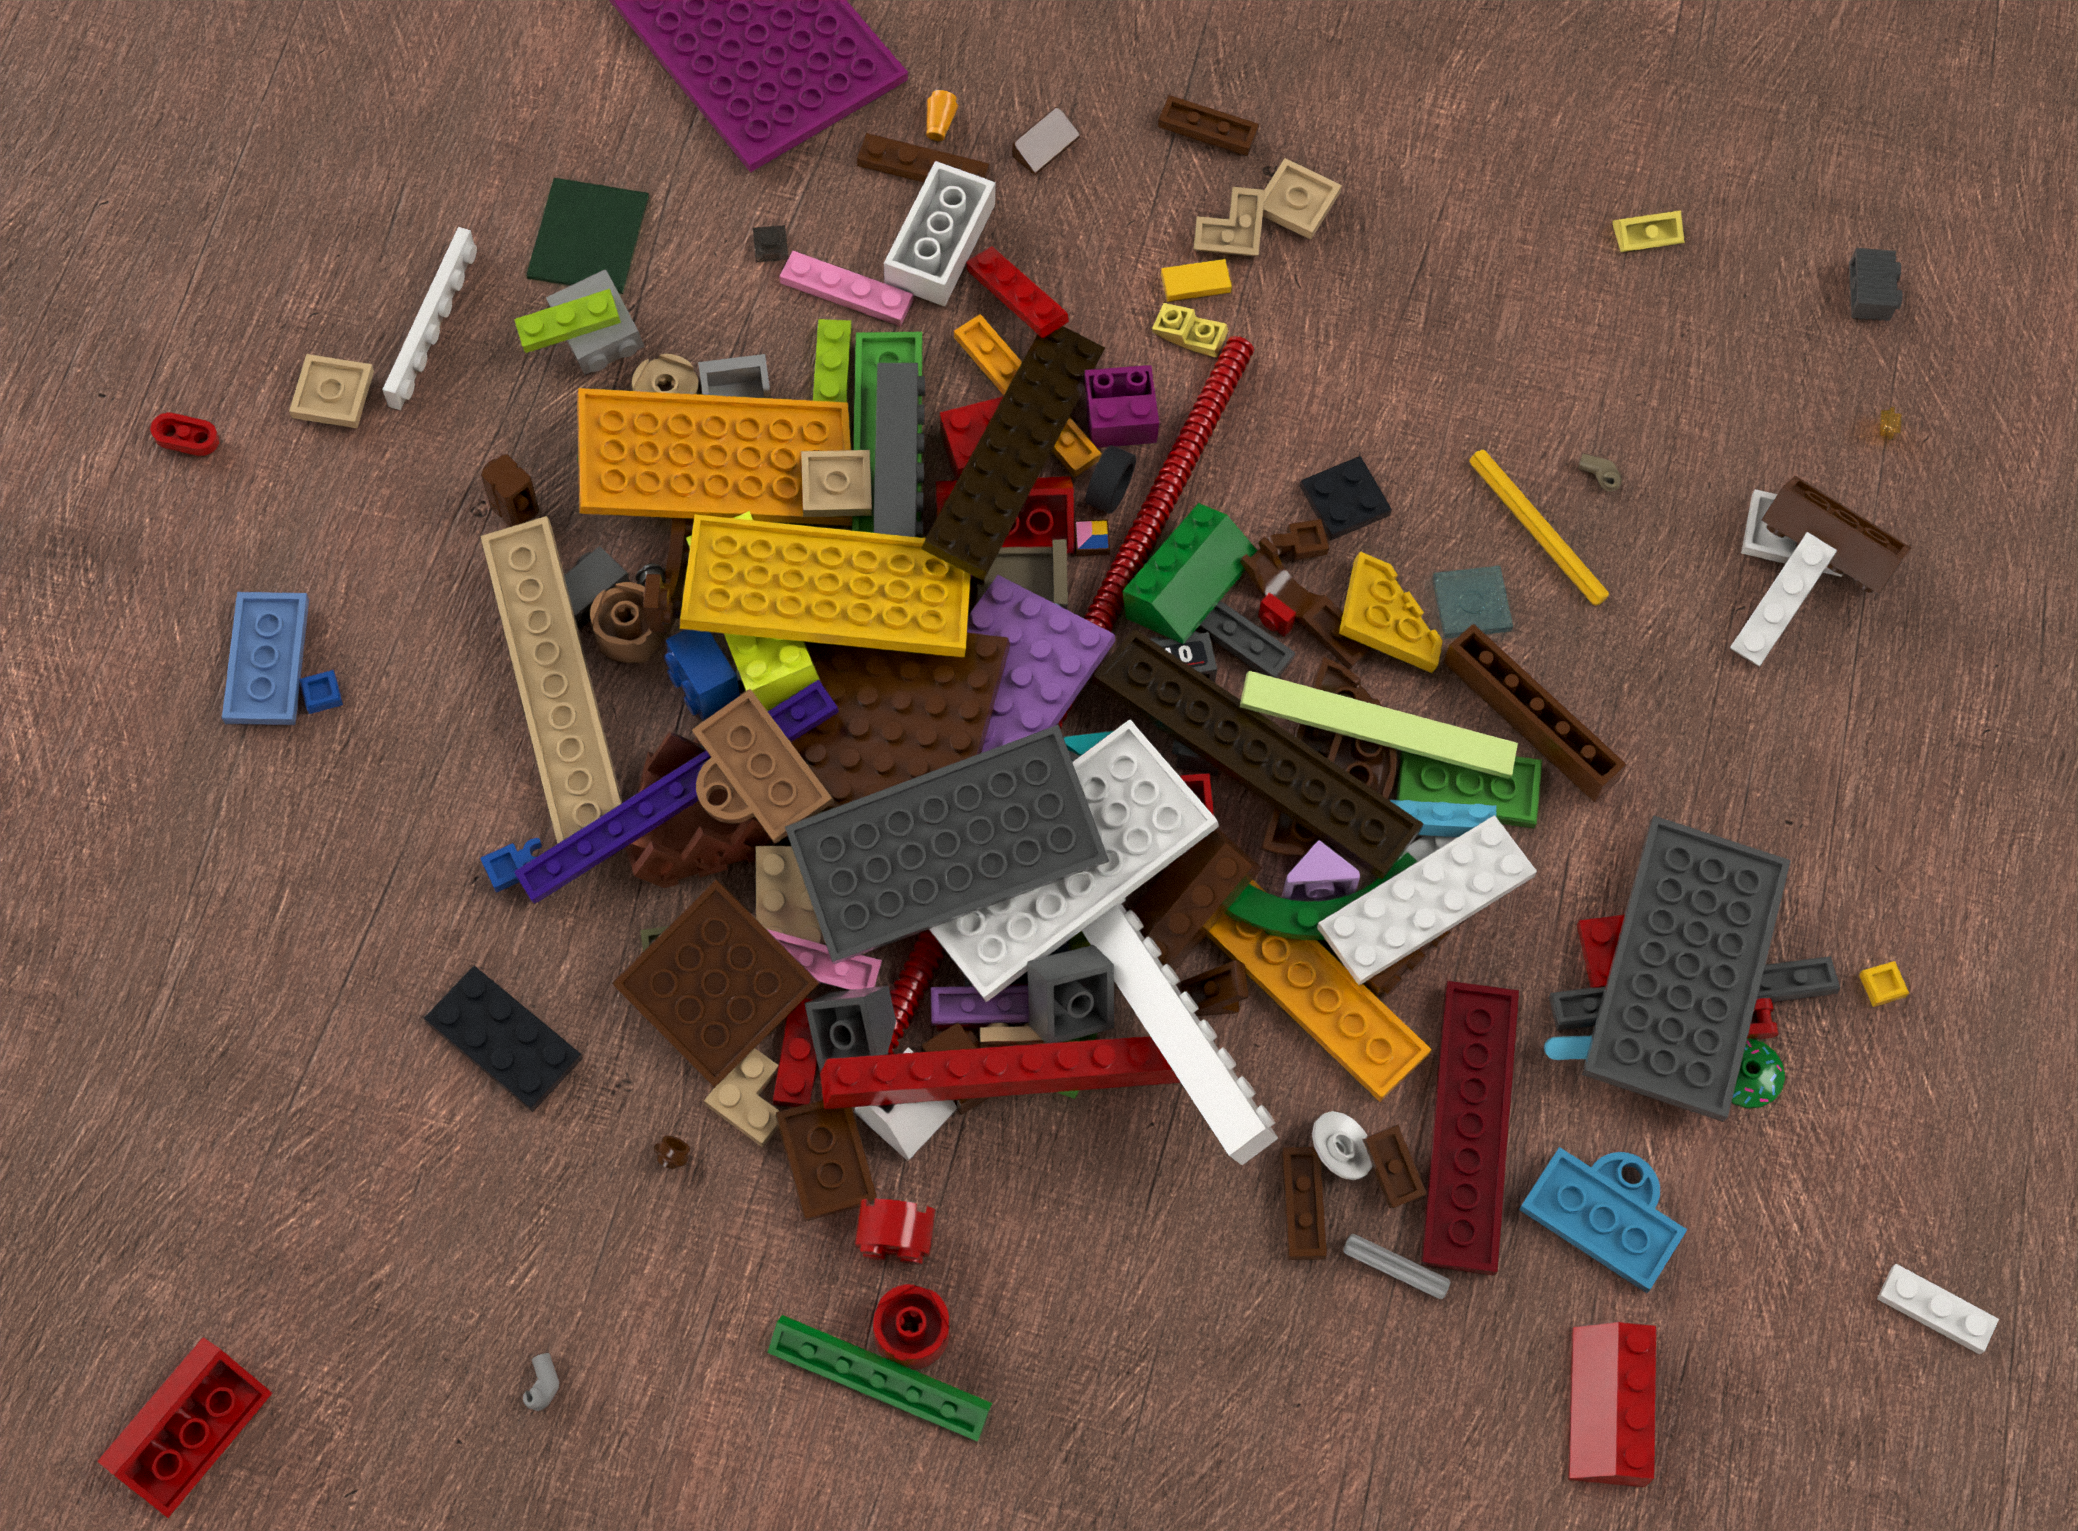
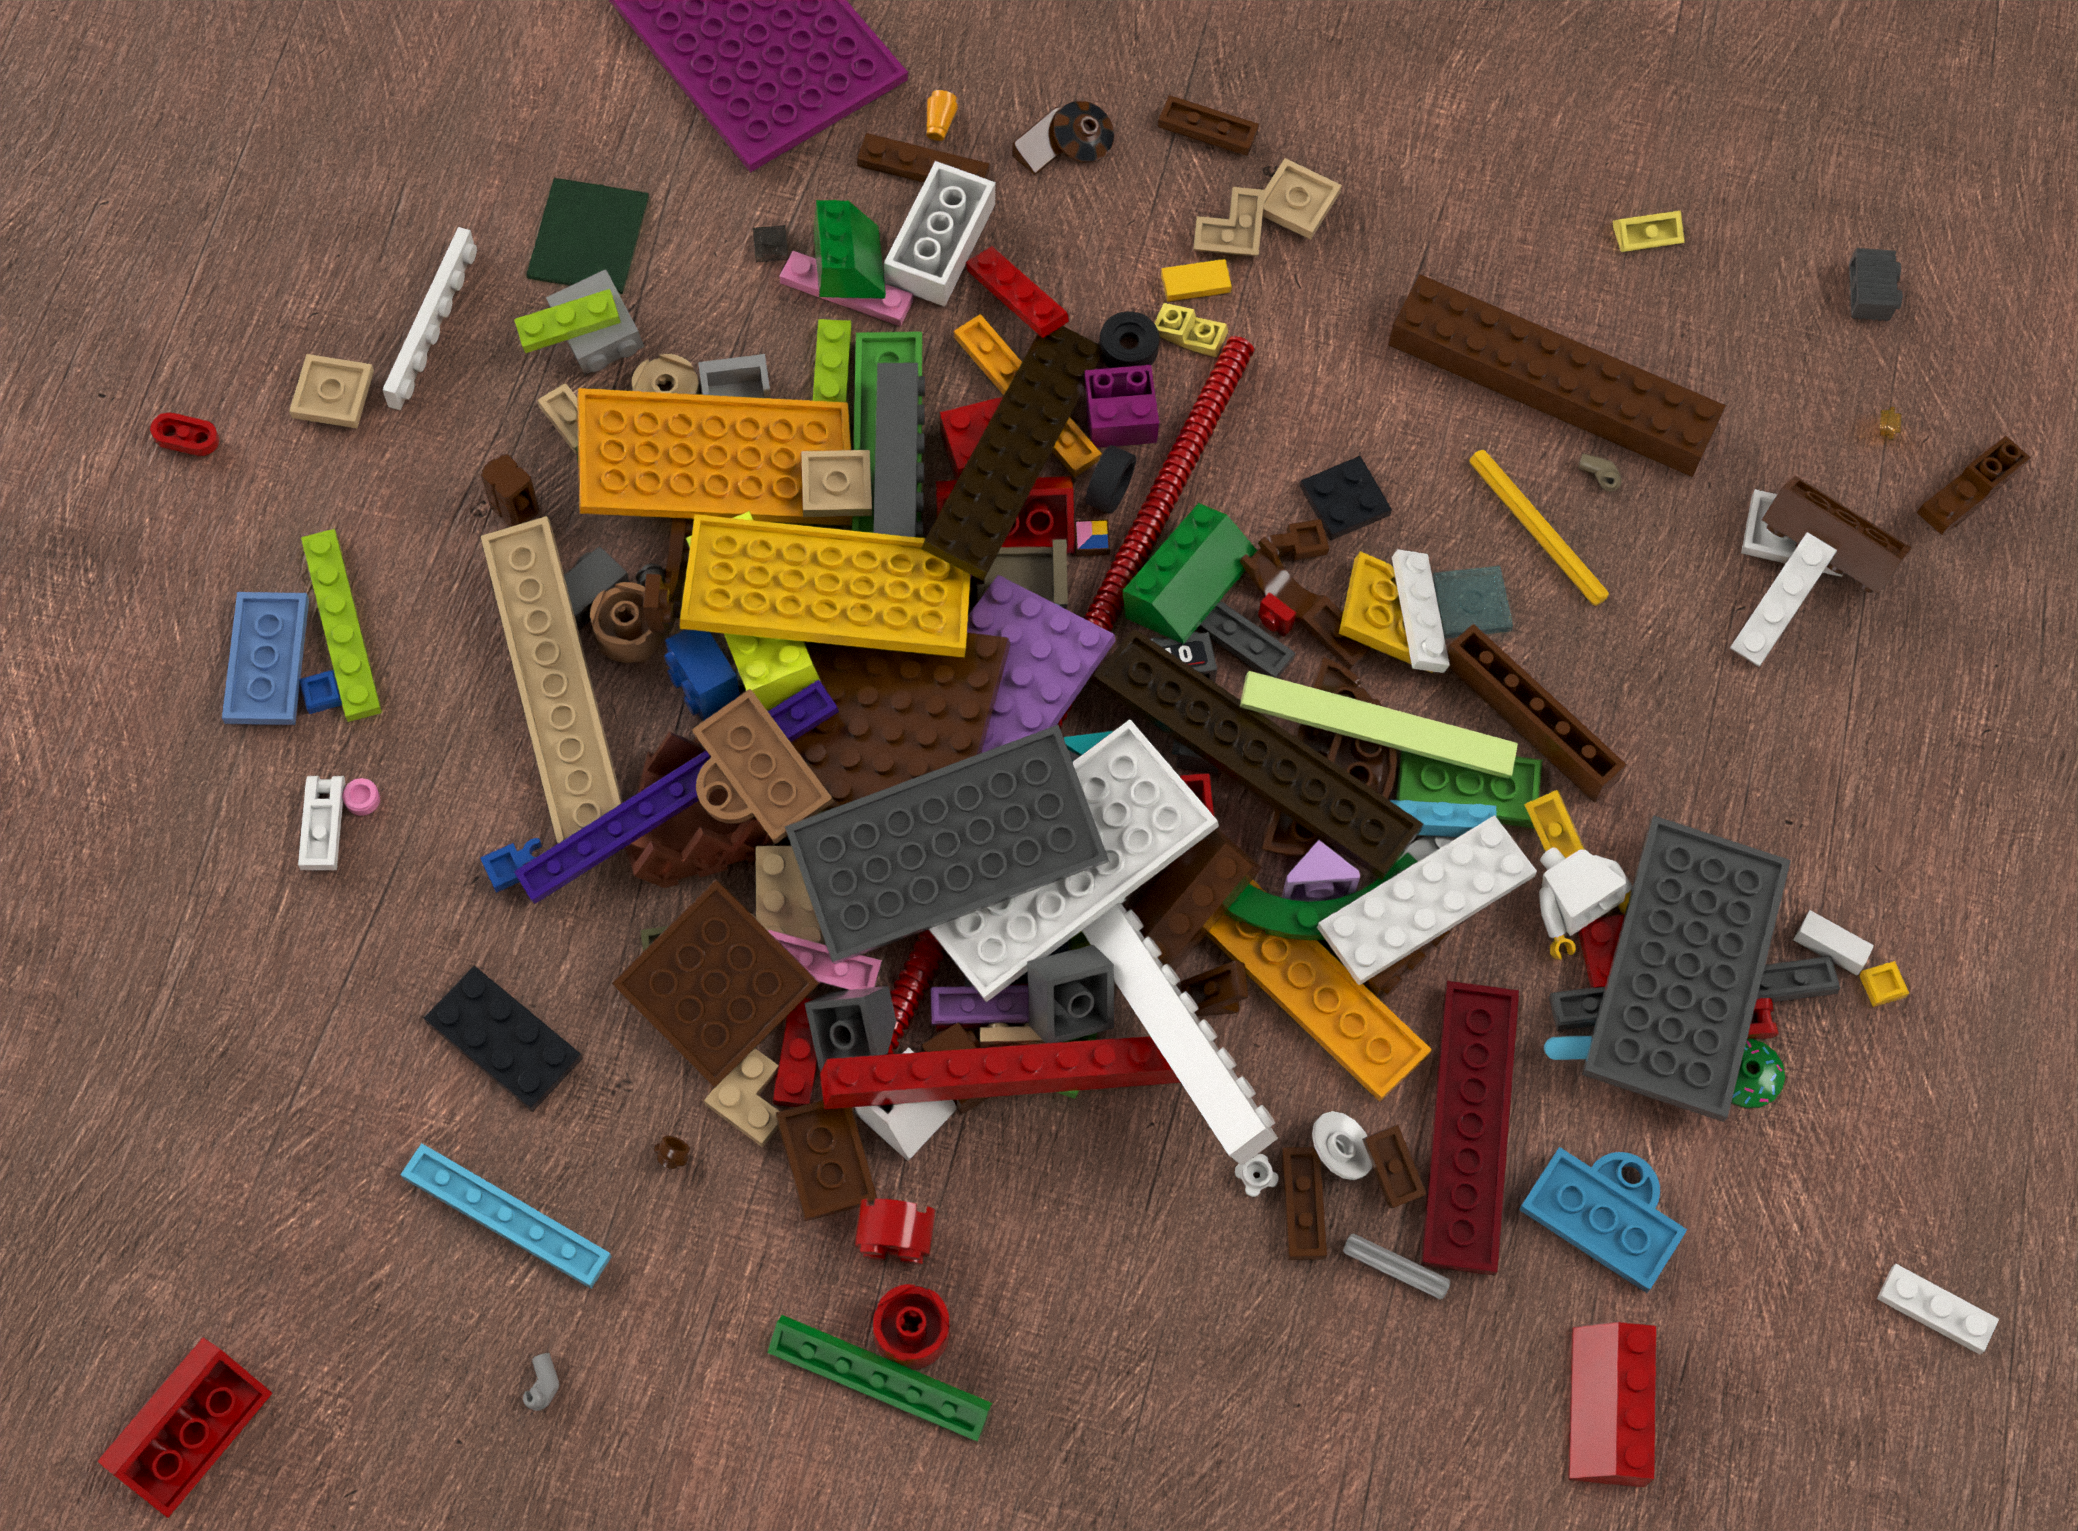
none -> white plate [298,776,346,870]
none -> lime plate [301,529,382,722]
none -> bright pink tile [342,778,380,816]
none -> medium azure plate [400,1143,612,1289]
none -> tan plate [537,383,578,454]
none -> green slope [813,200,886,299]
none -> dish [1053,101,1114,163]
none -> black tyre [1099,311,1159,368]
none -> white plate [1235,1154,1279,1197]
none -> reddish brown brick [1388,274,1726,477]
none -> white plate [1392,549,1450,673]
none -> yellow plate [1524,790,1585,858]
none -> white torso [1539,847,1632,960]
none -> white slope [1793,910,1874,976]
none -> reddish brown slope [1917,436,2031,535]

